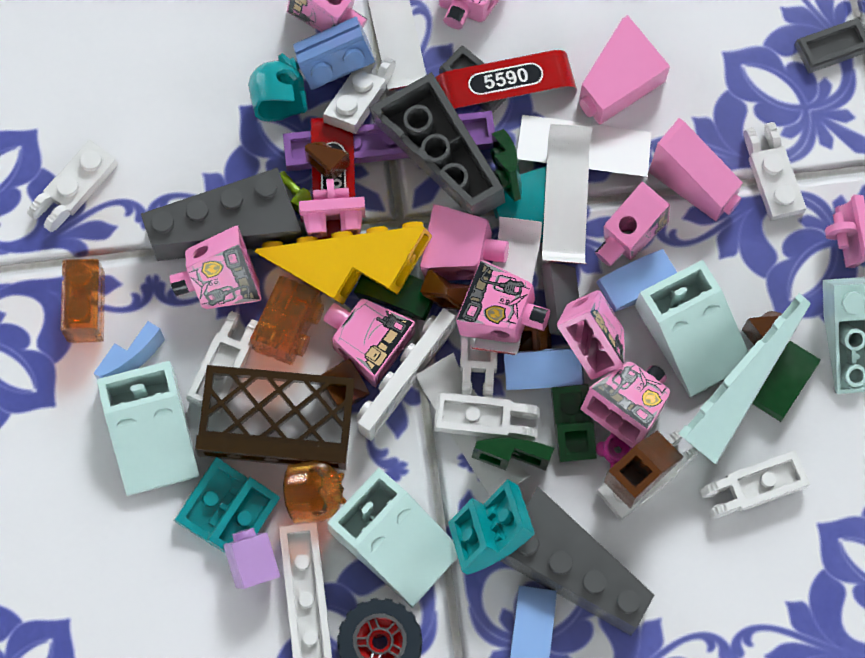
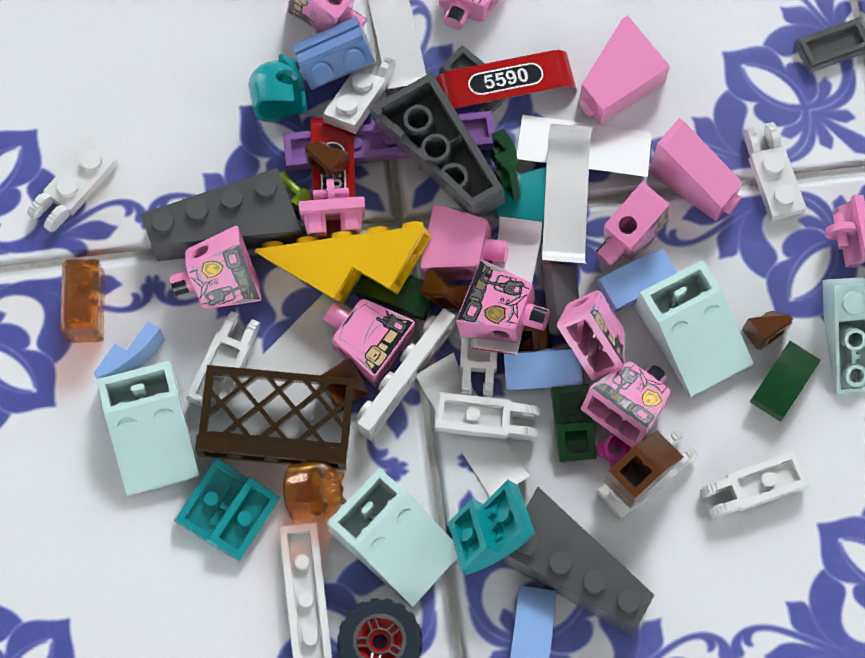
lavender brick [223,528,280,589] -> none
clear orange brick [250,276,324,365] -> none
dark green slope [471,438,555,471] -> none
light aqua wedge [679,293,811,464] -> none

